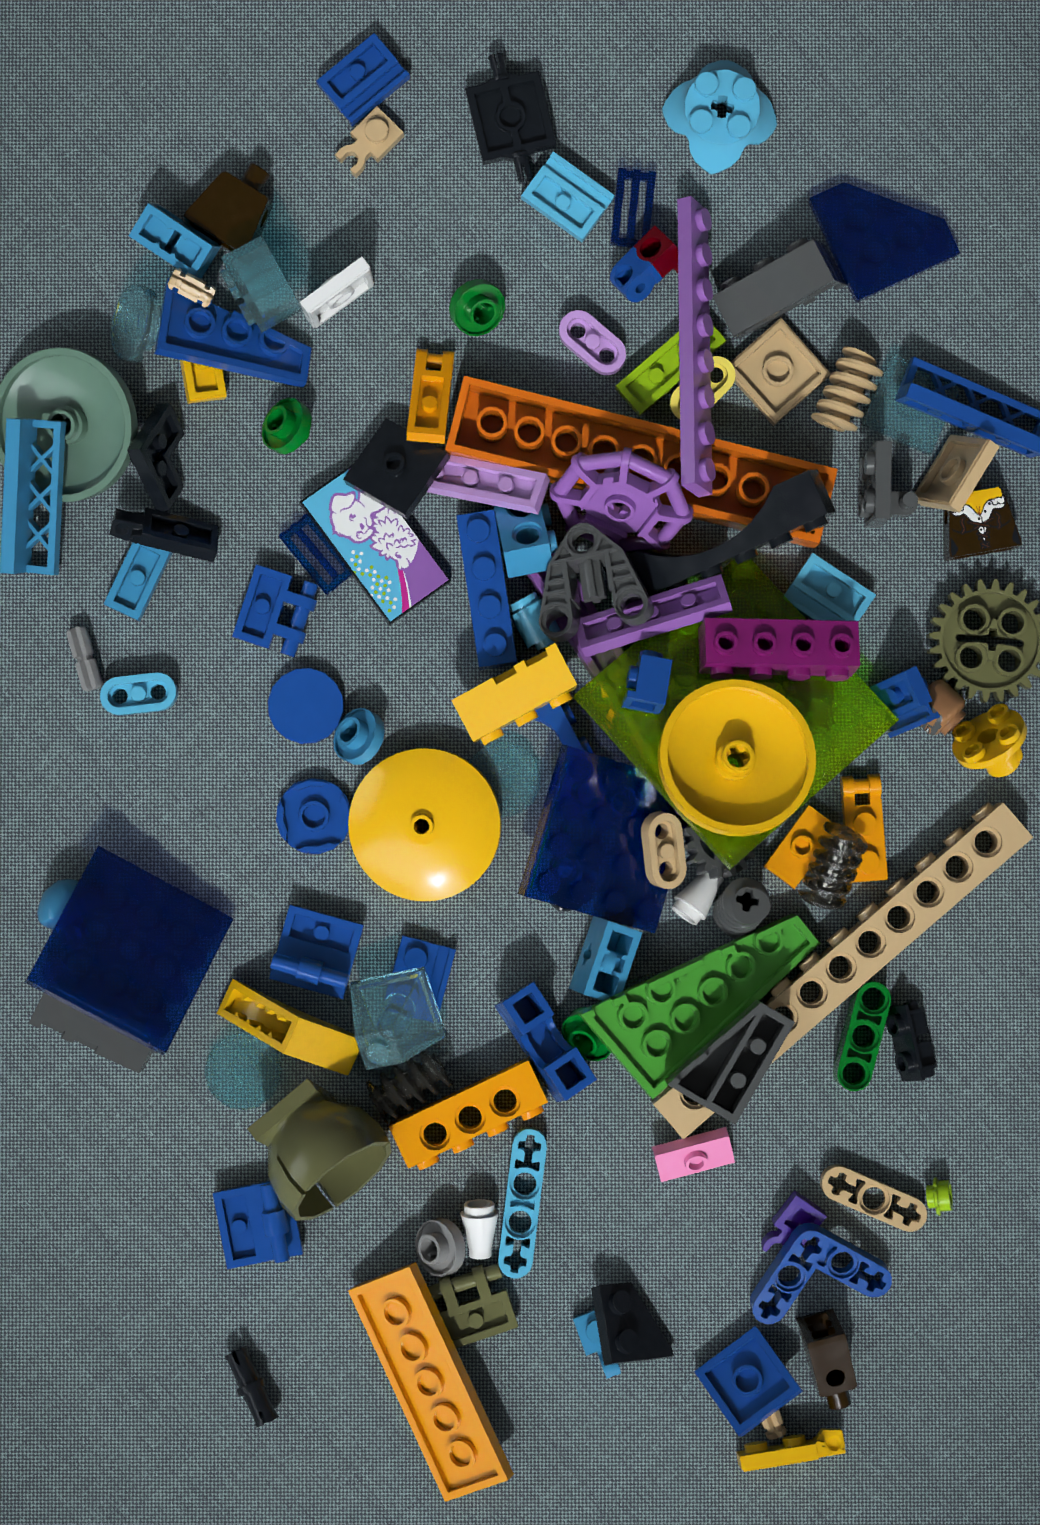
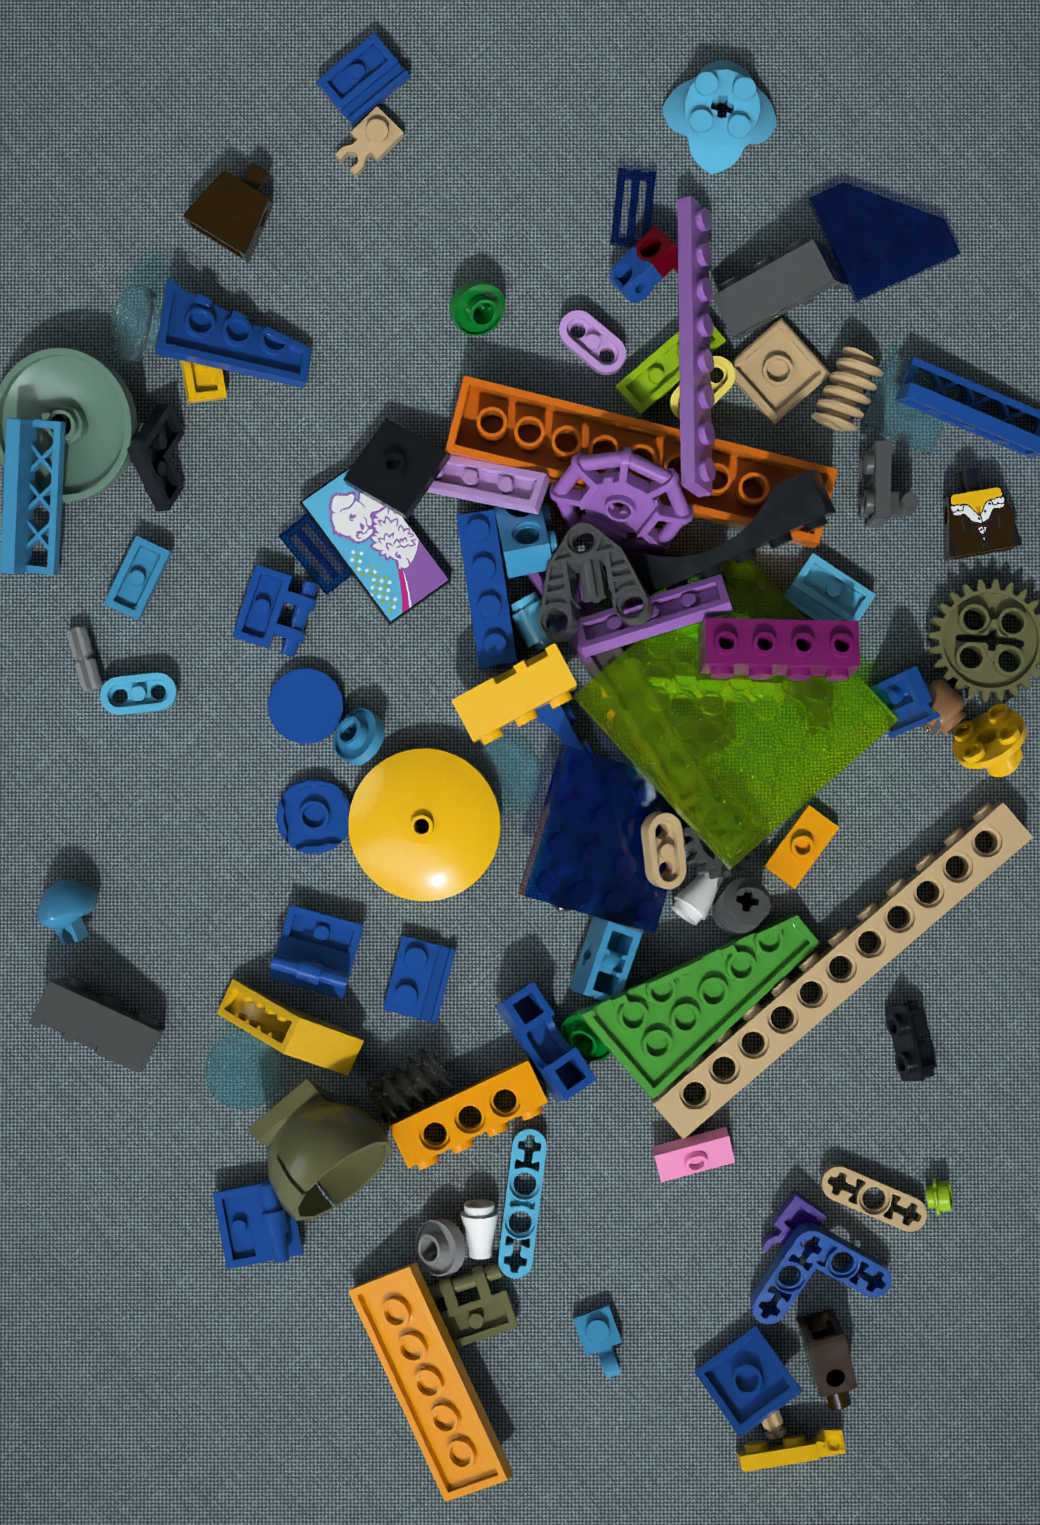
clear blue plate [24,845,234,1055] -> none
black hinge [110,507,219,562] -> none
dark azure brick [128,203,222,278] -> none
tan piece [168,268,216,307] -> none
clear light blue brick [220,235,302,333] -> none
black pin [224,1346,279,1428] -> none
green plate [262,397,312,455] -> none
white plate [300,256,374,328] -> none
clear light blue slope [350,967,446,1070] -> none
light orange plate [407,348,455,444] -> none
black plate [465,53,556,183] -> none
medium azure plate [521,151,615,243] -> none
black wing [591,1282,674,1366] -> none
blue brick [621,650,673,715] -> none
yellow dish [658,679,816,836] -> none
dark grey wedge [665,1000,795,1125] -> none
clear smoke piece [798,822,868,909] -> none
green beam [833,980,891,1091] -> none
light orange plate [840,773,888,883] -> none
tan tile [915,435,999,513] -> none

